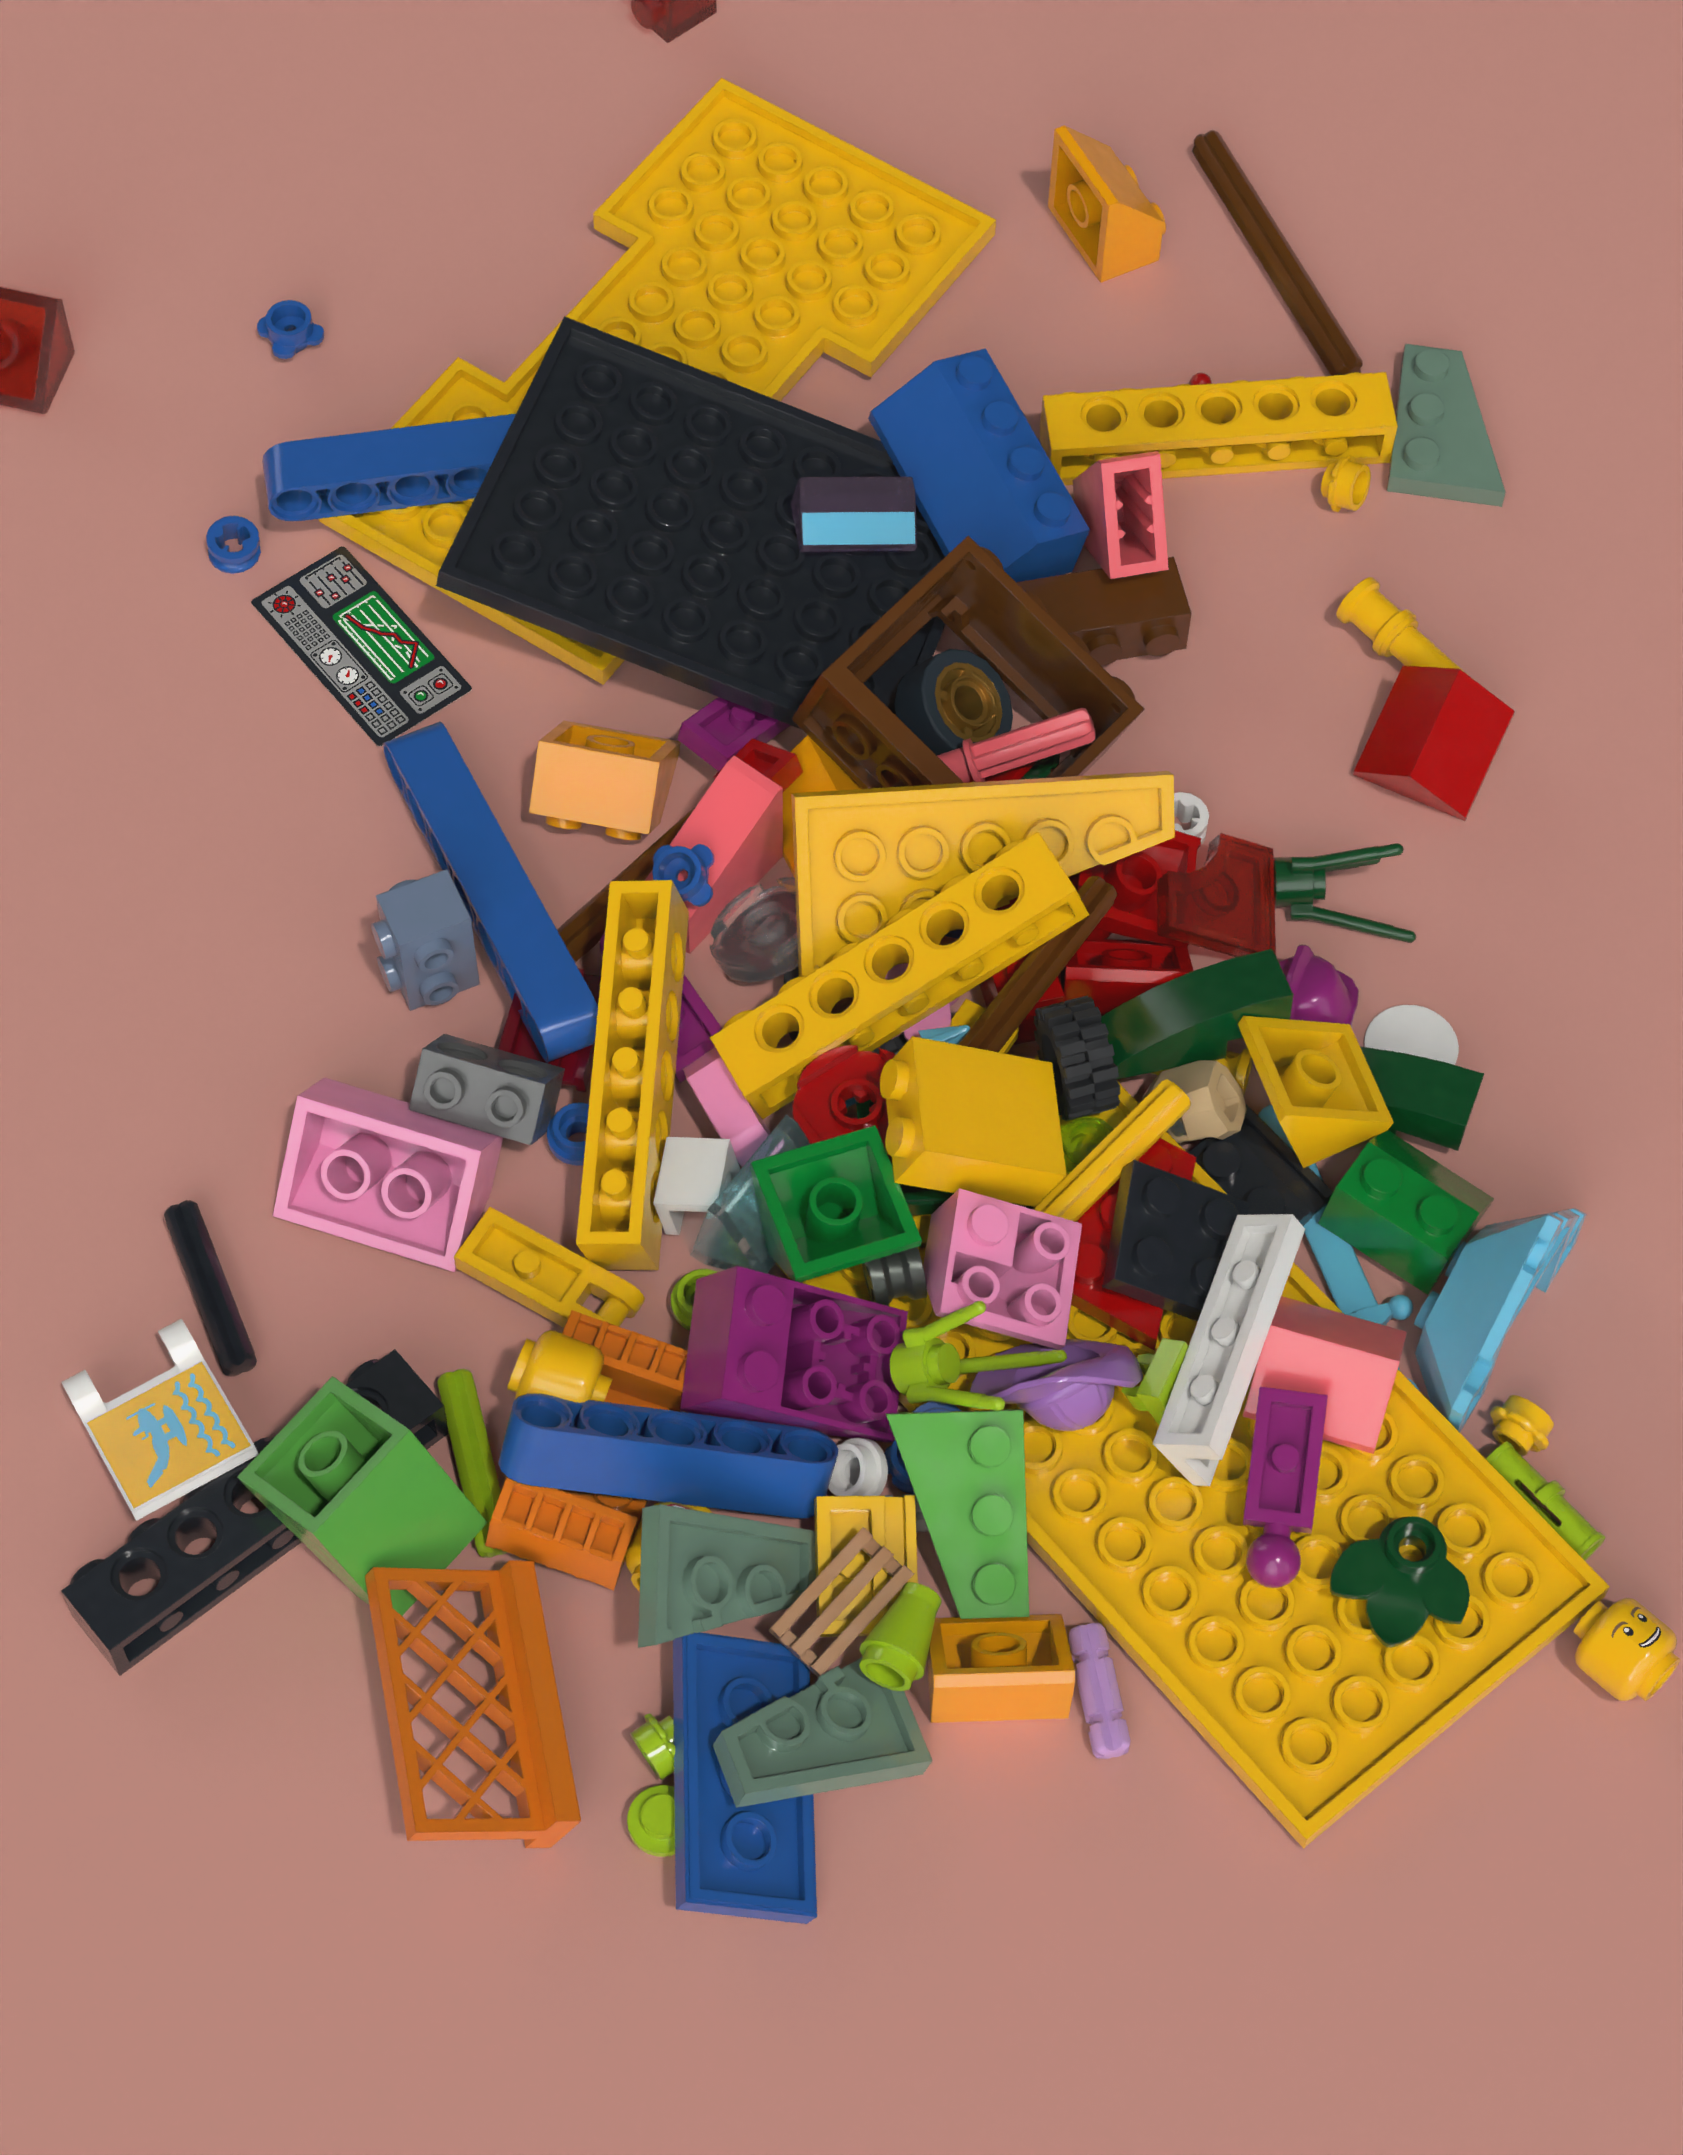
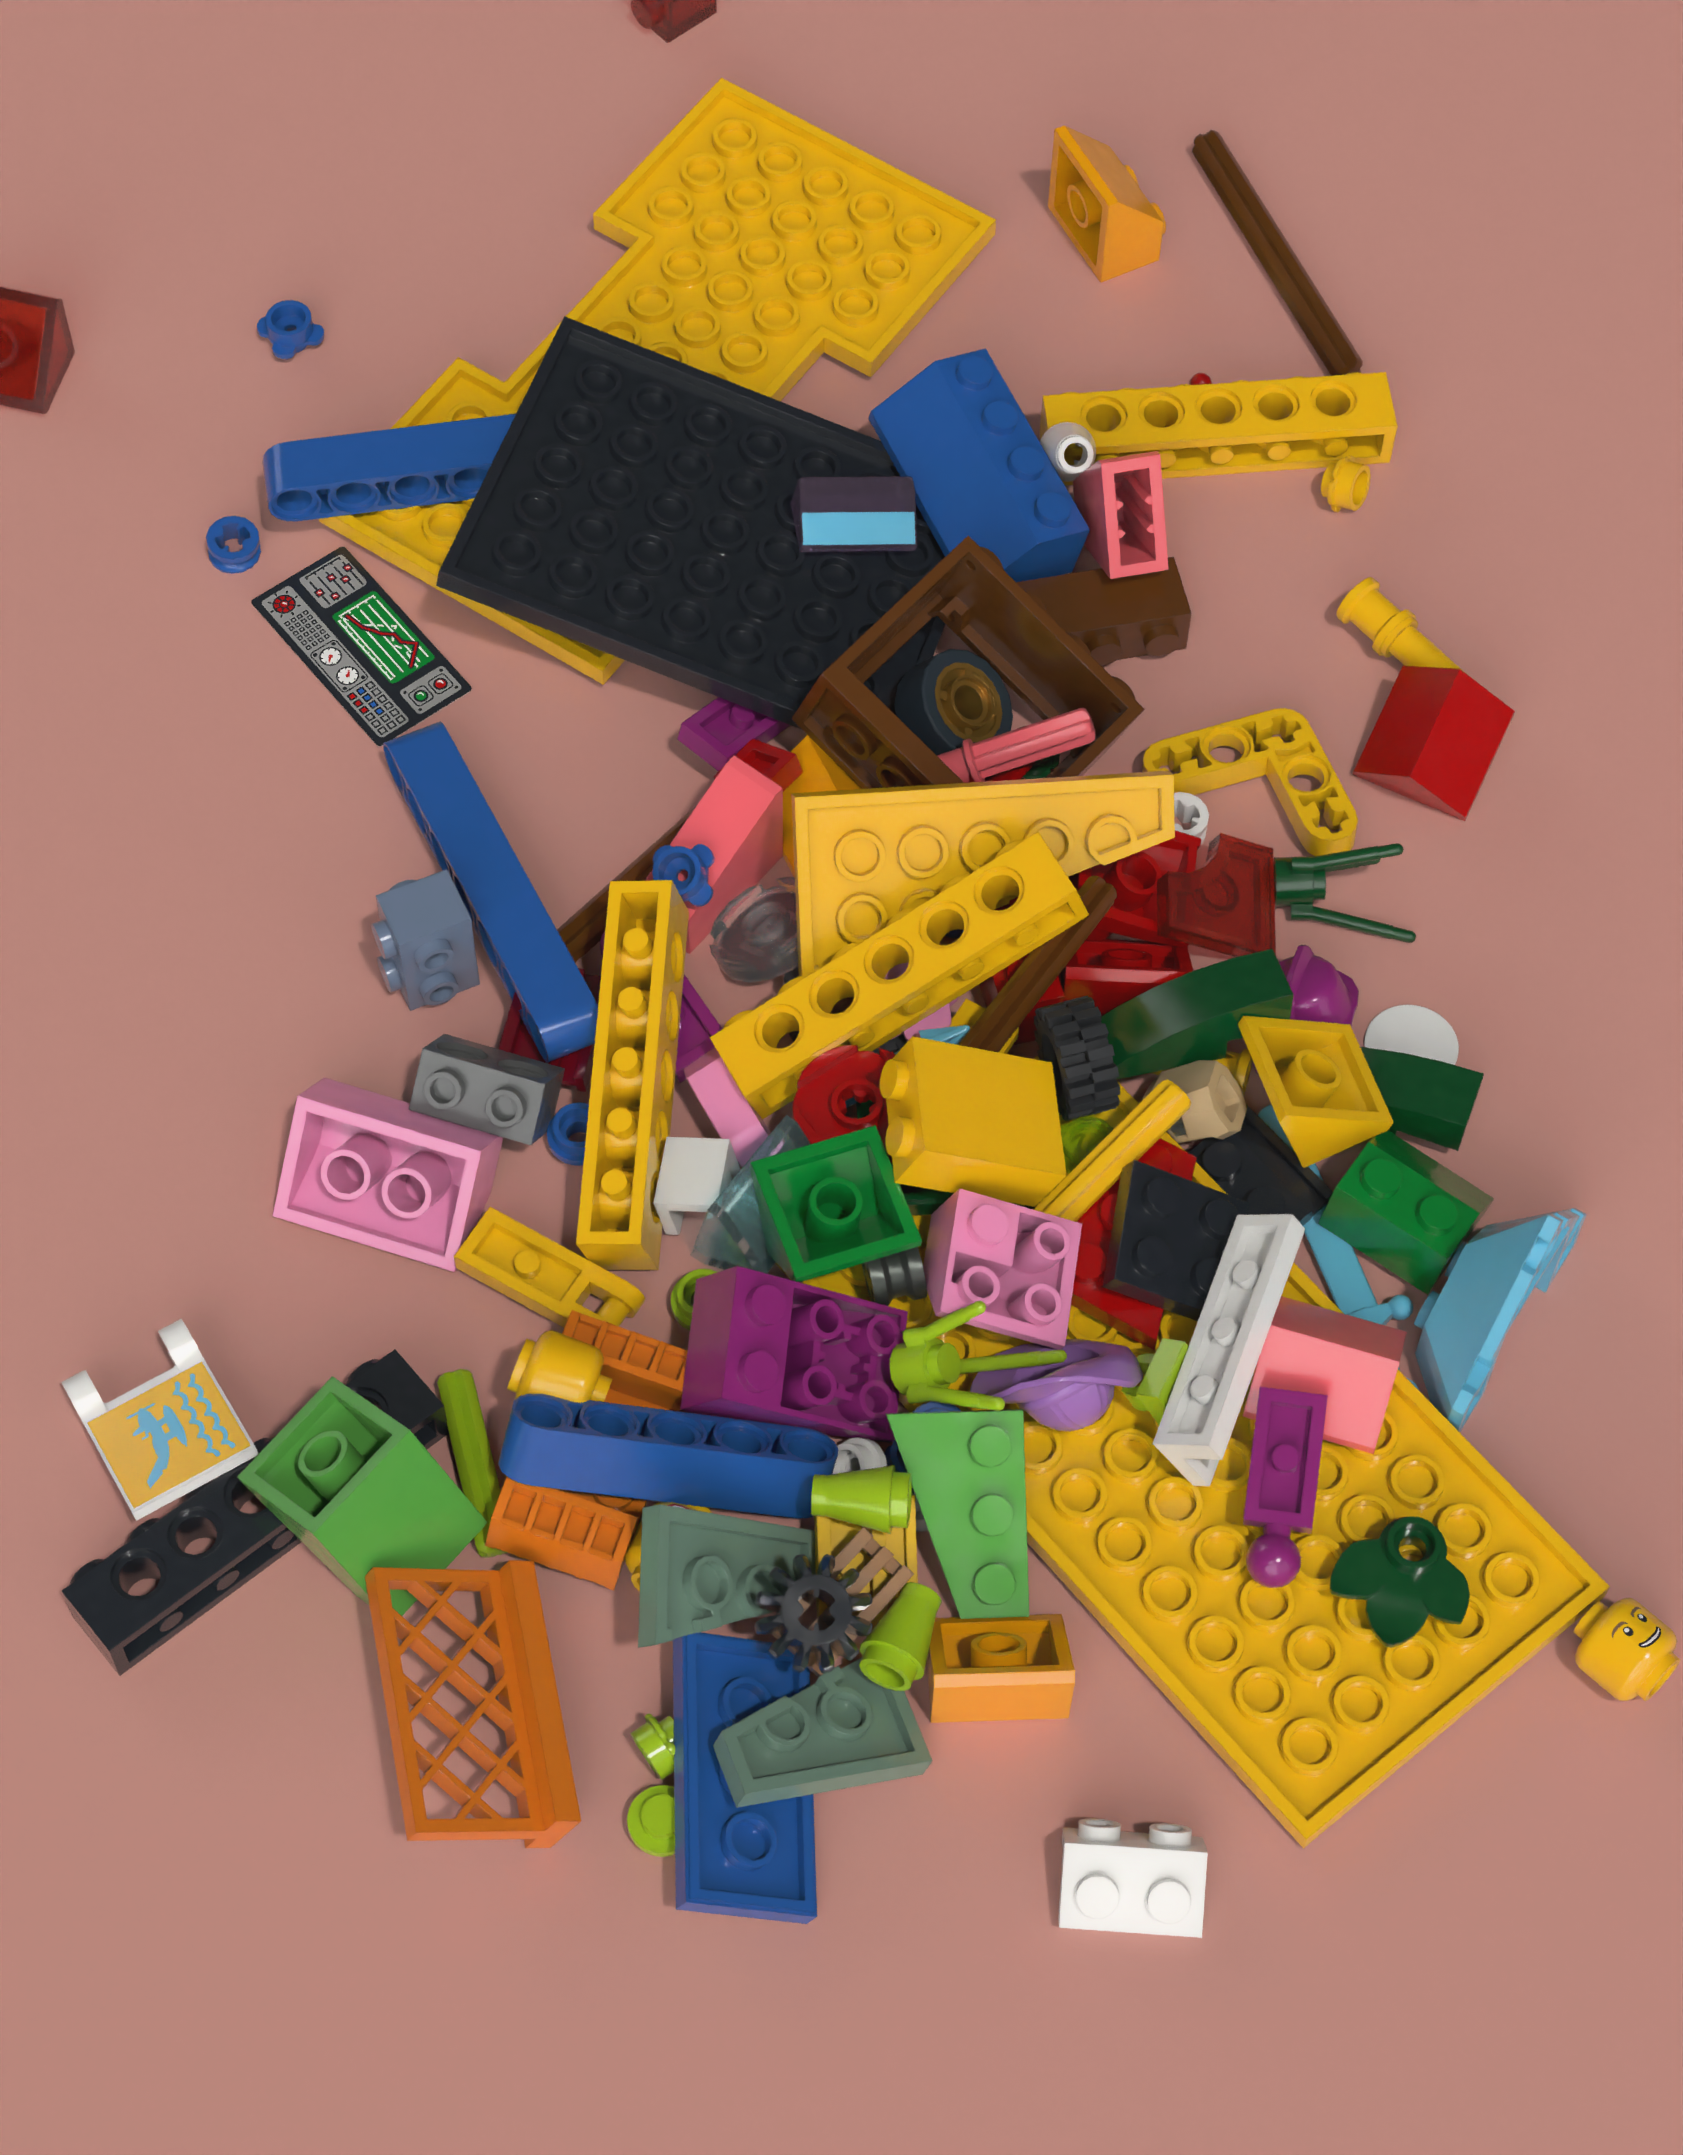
black axle [164,1200,257,1377] -> none
light orange slope [529,721,681,840] -> none
lavender axle [1068,1623,1131,1759] -> none
sand green wing [1387,344,1506,507] -> none
lime pin [1486,1441,1605,1561] -> none
yellow plate [1490,1395,1554,1456] -> none
none -> black gear [754,1554,873,1674]
none -> lime cone [811,1465,912,1534]
none -> white cone [1040,422,1096,481]
none -> white bracket [1058,1818,1208,1938]
none -> yellow beam [1142,708,1358,856]

